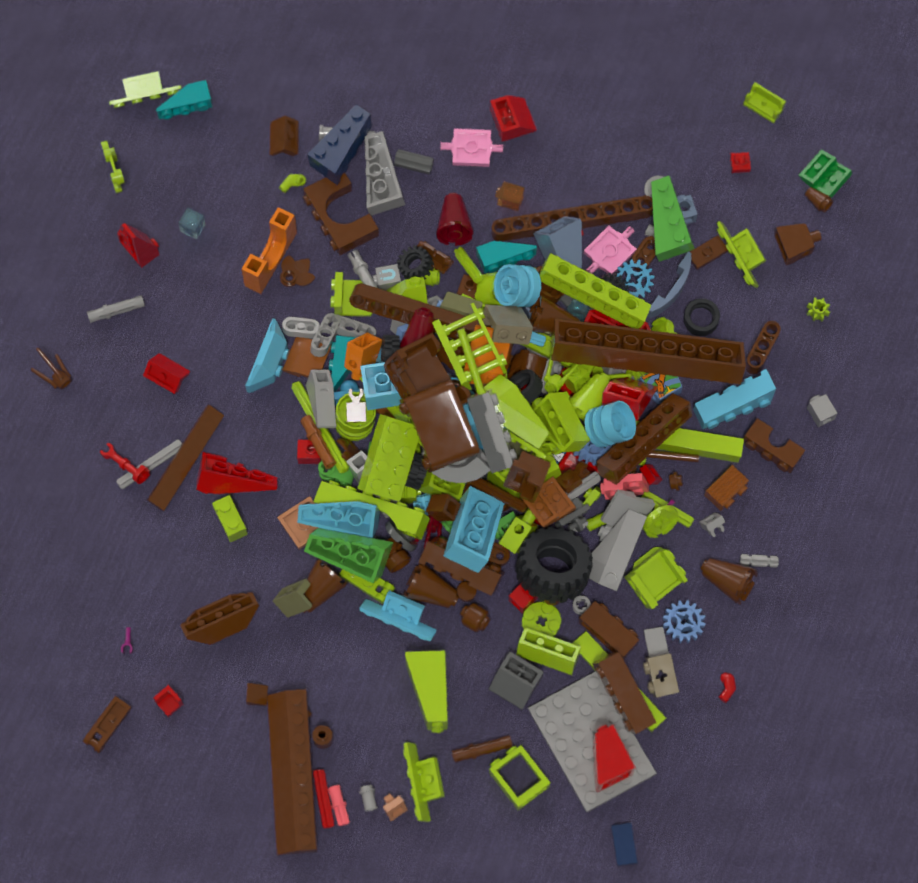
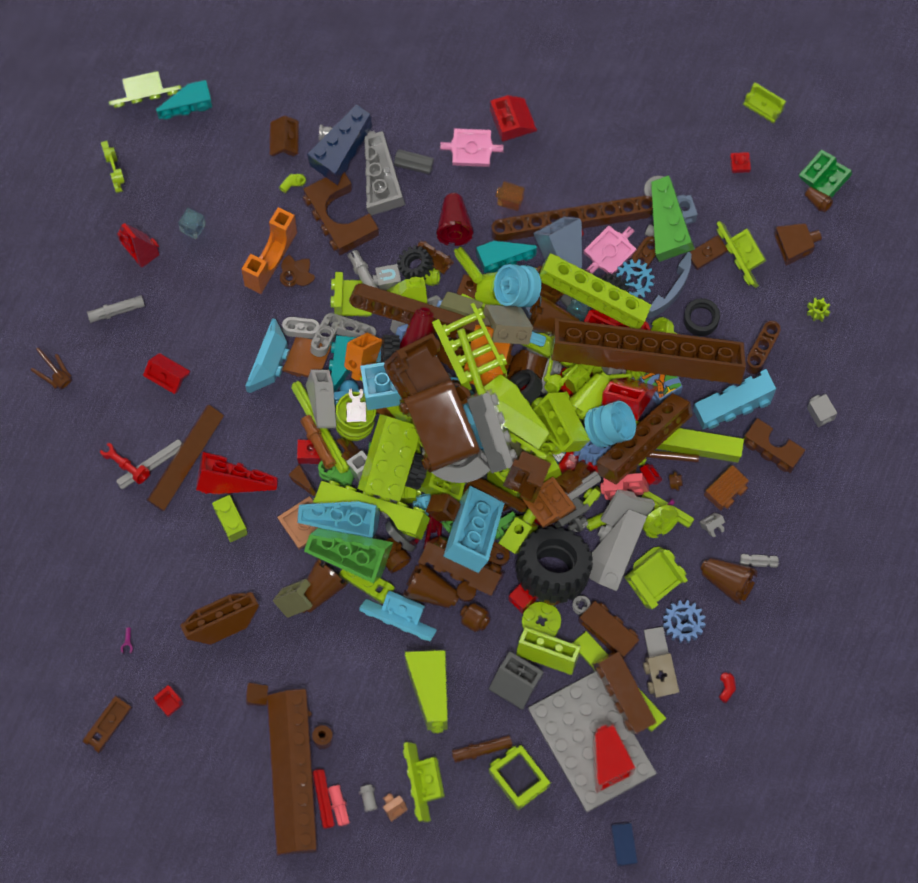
none -> reddish brown piece [288,465,316,496]

